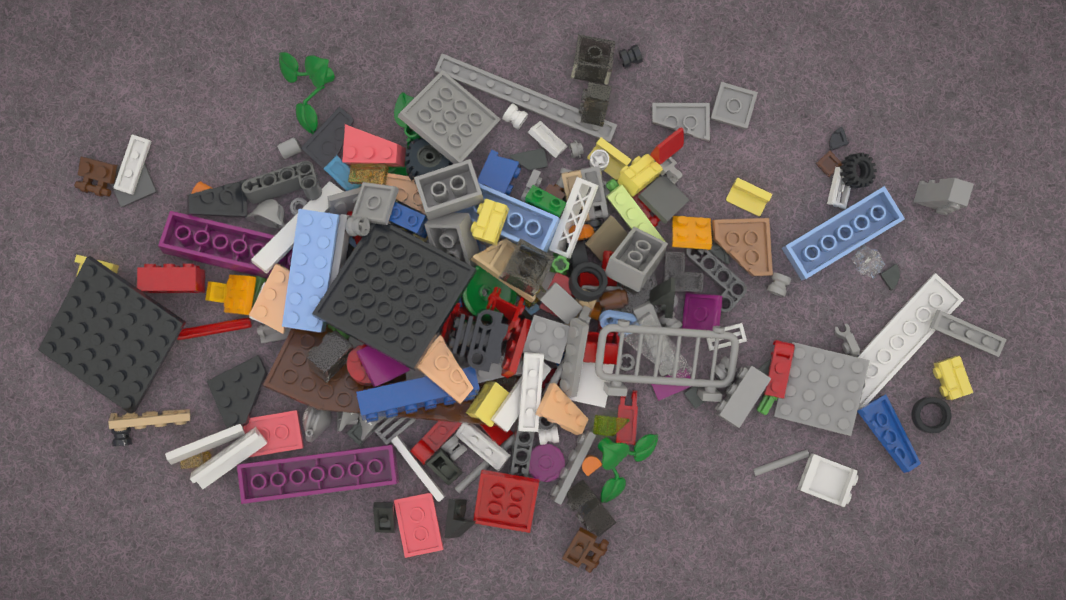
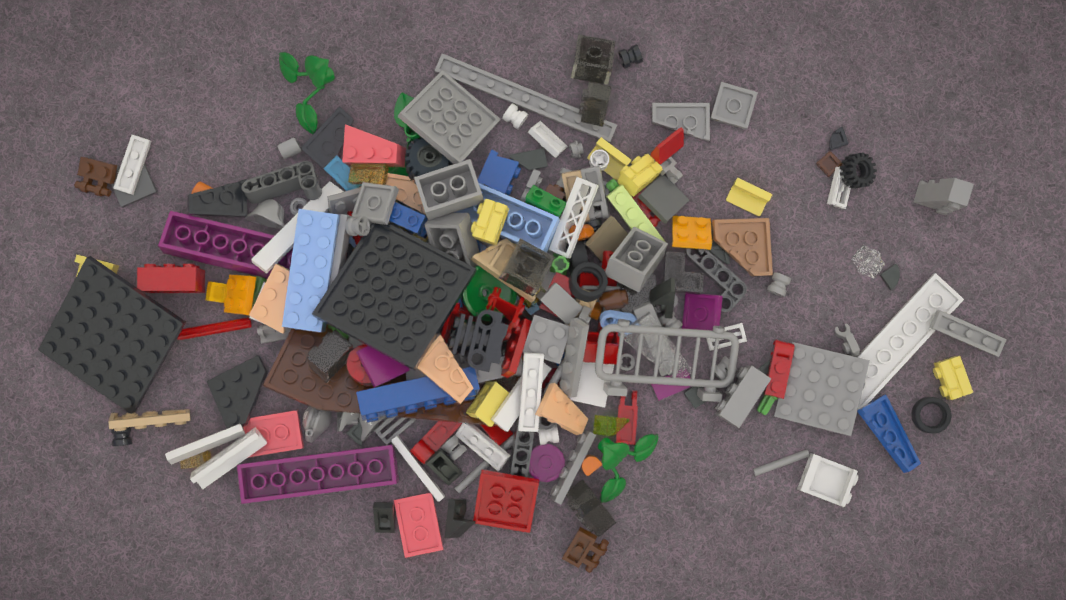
light blue brick [782,186,905,281] -> none

